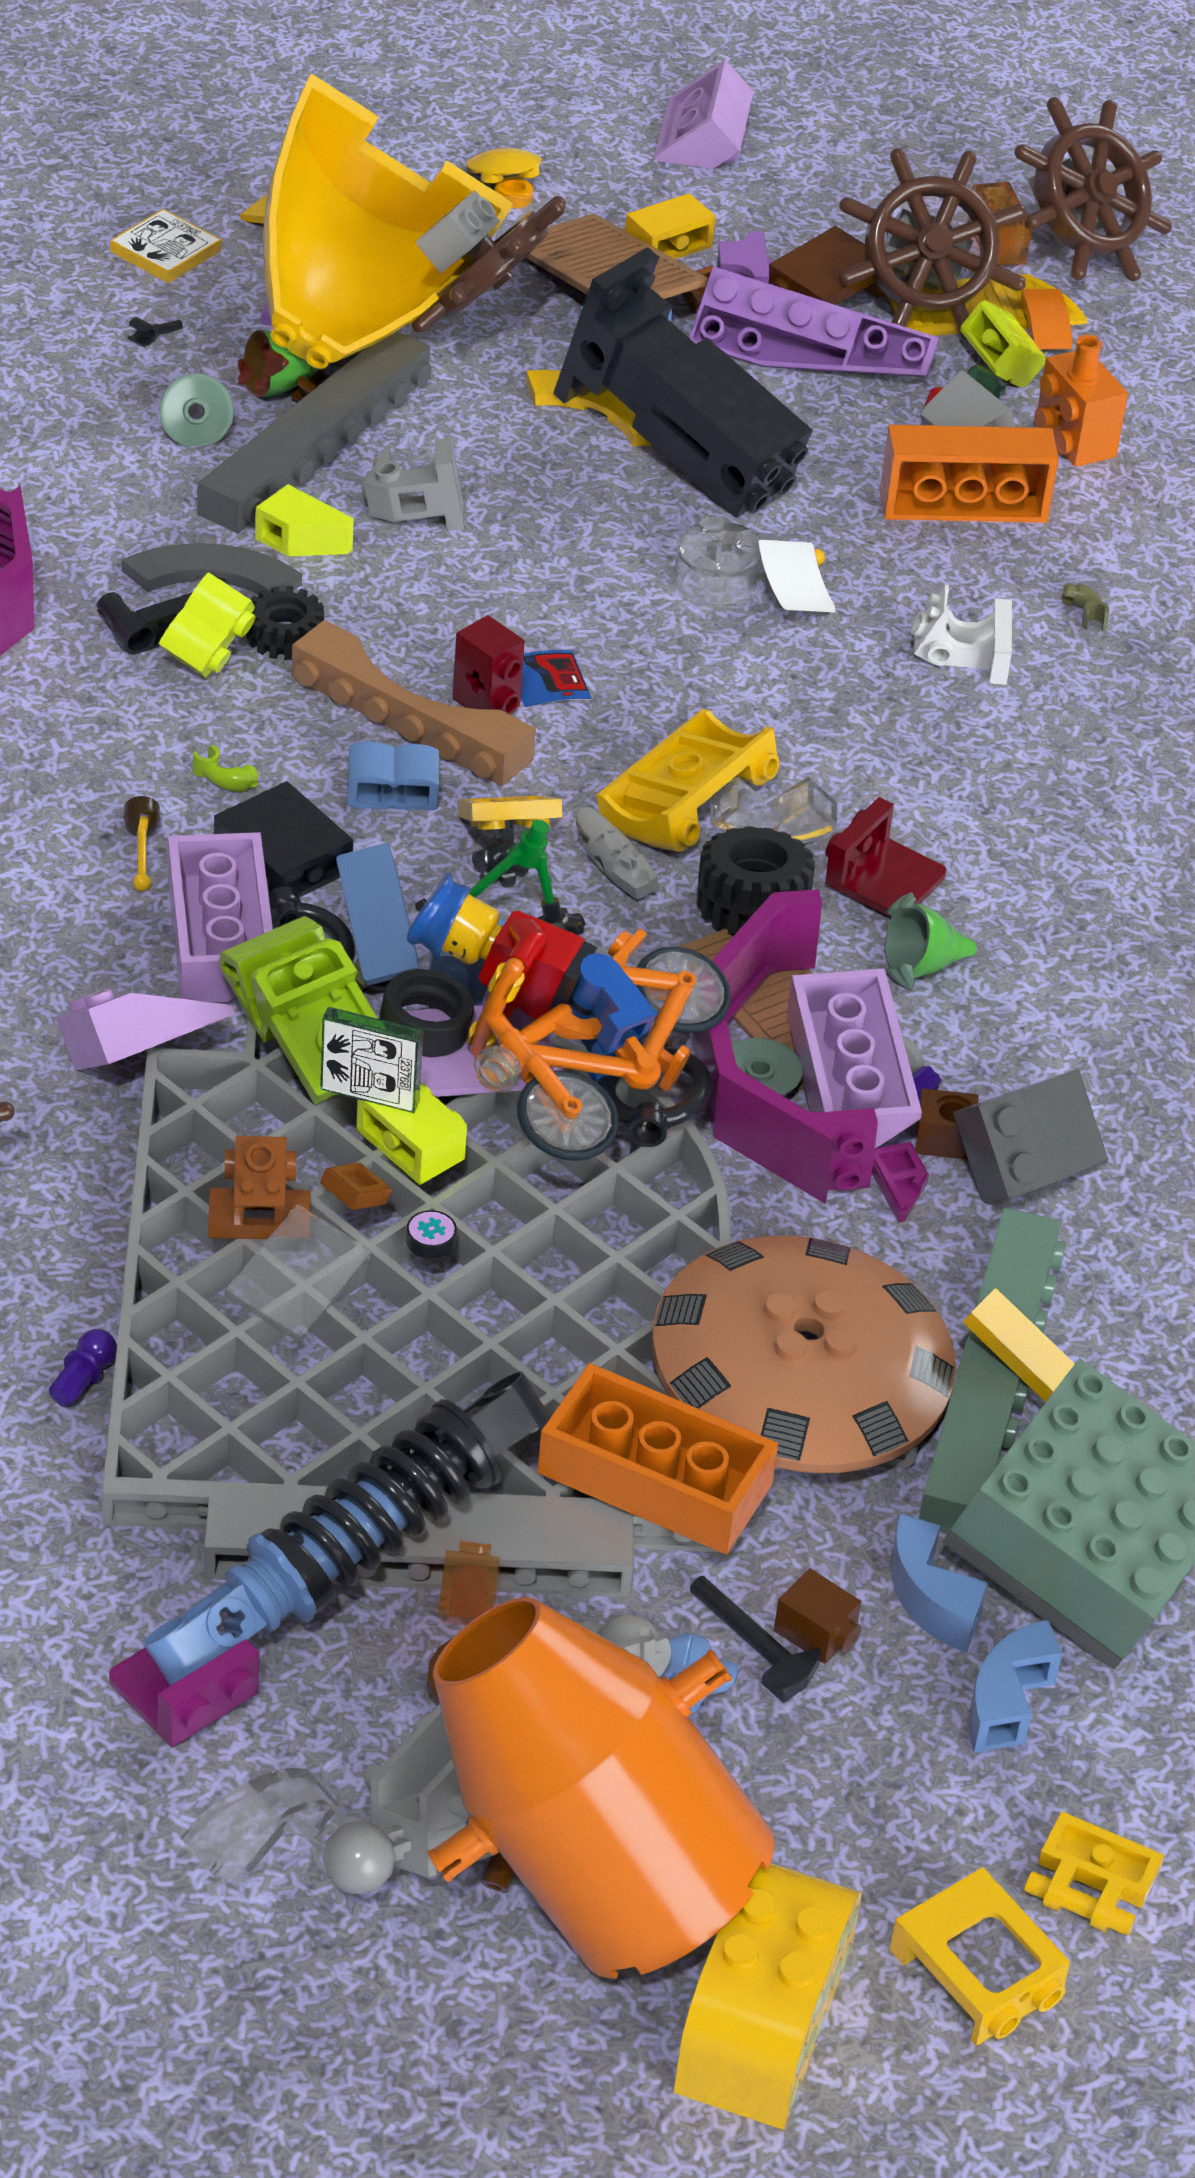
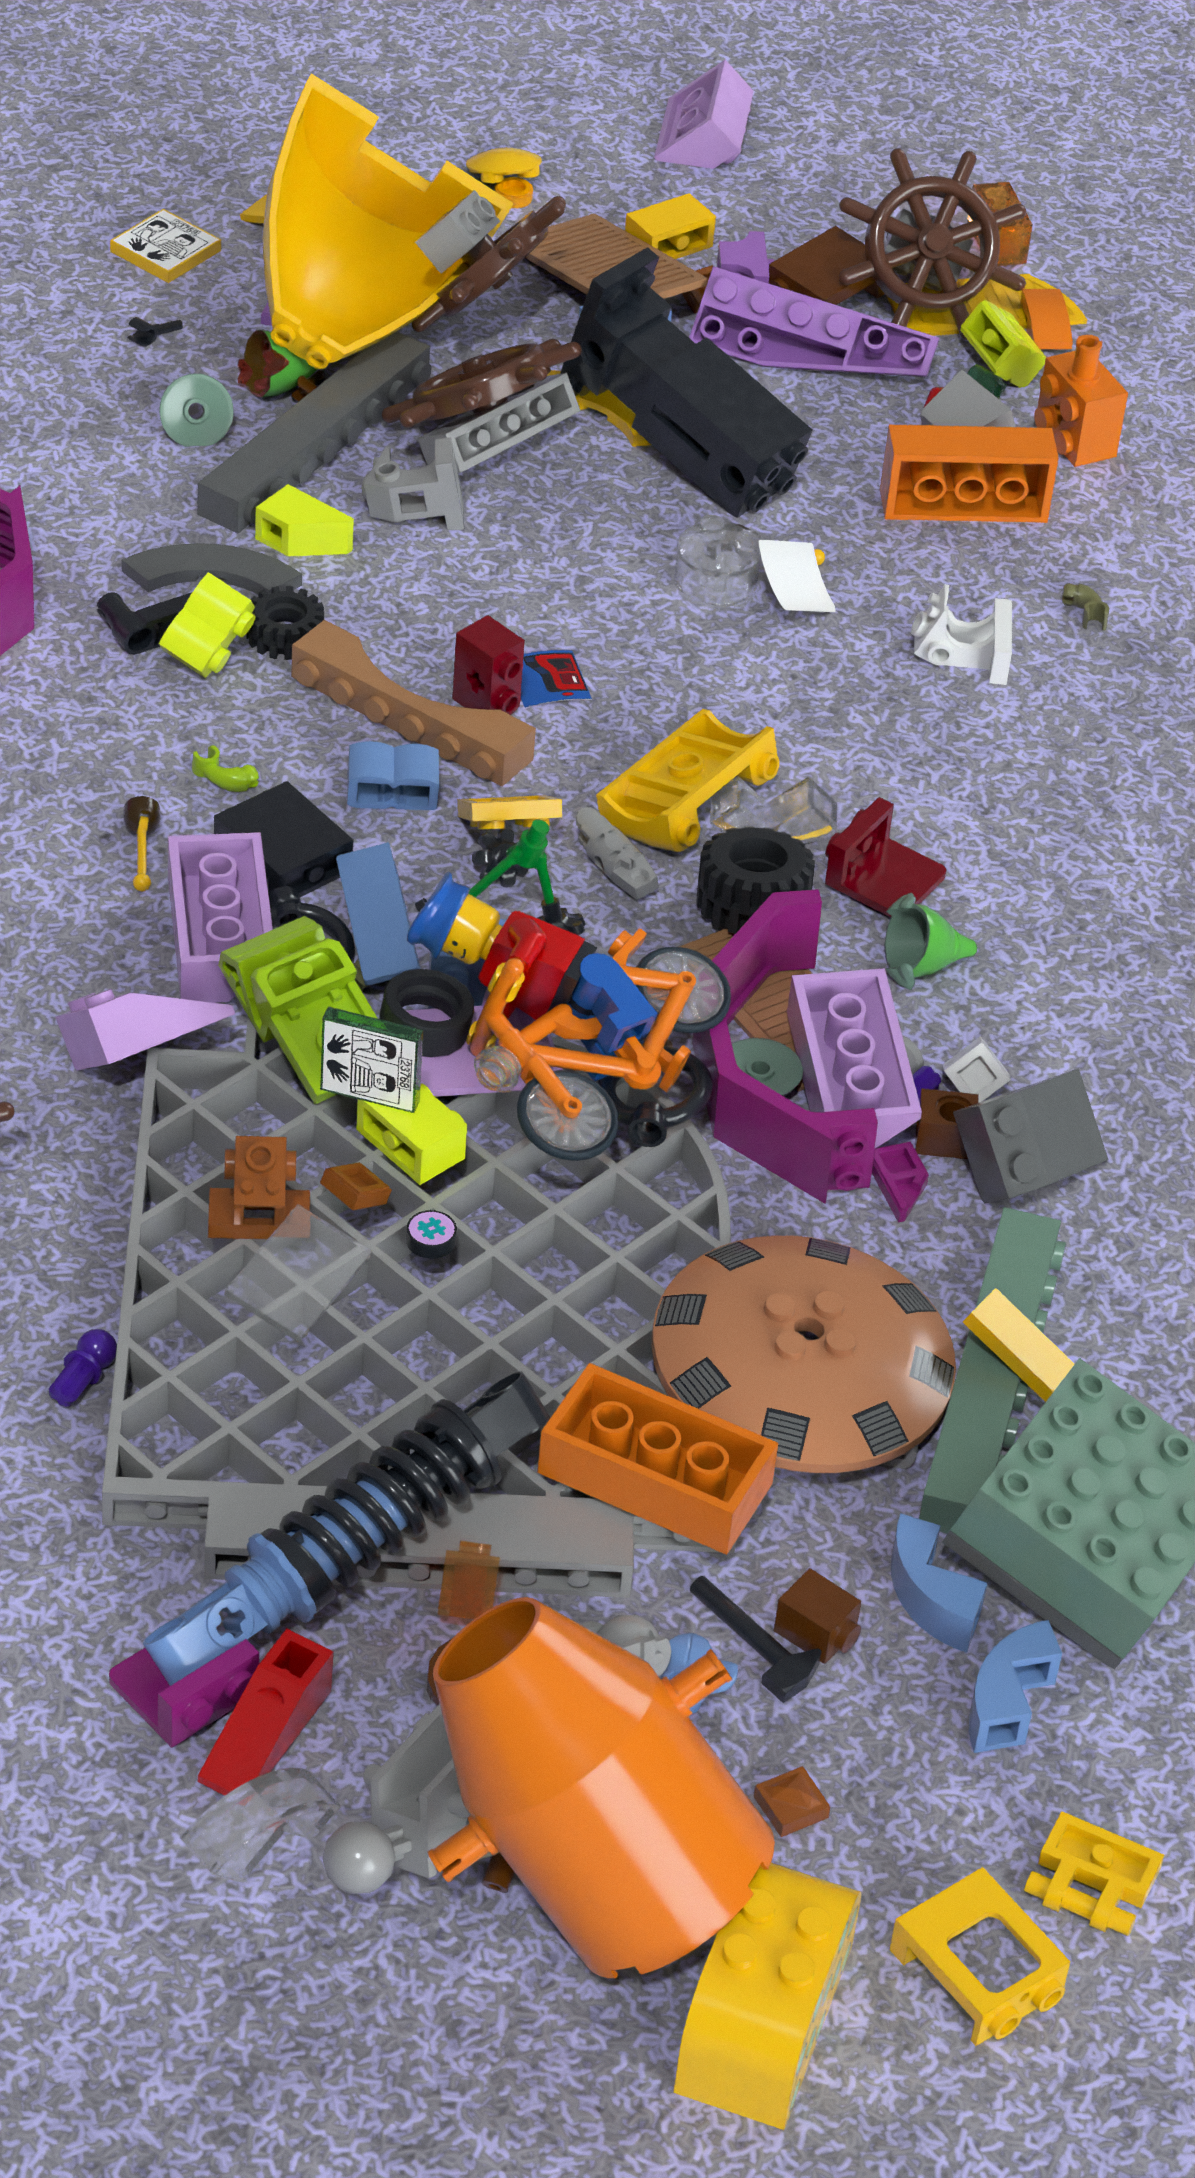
reddish brown brick [1014,97,1172,281] -> none
none -> red slope [197,1628,334,1806]
none -> brick [382,339,582,473]
none -> dark orange tile [753,1766,831,1837]
none -> white panel [943,1036,1011,1103]

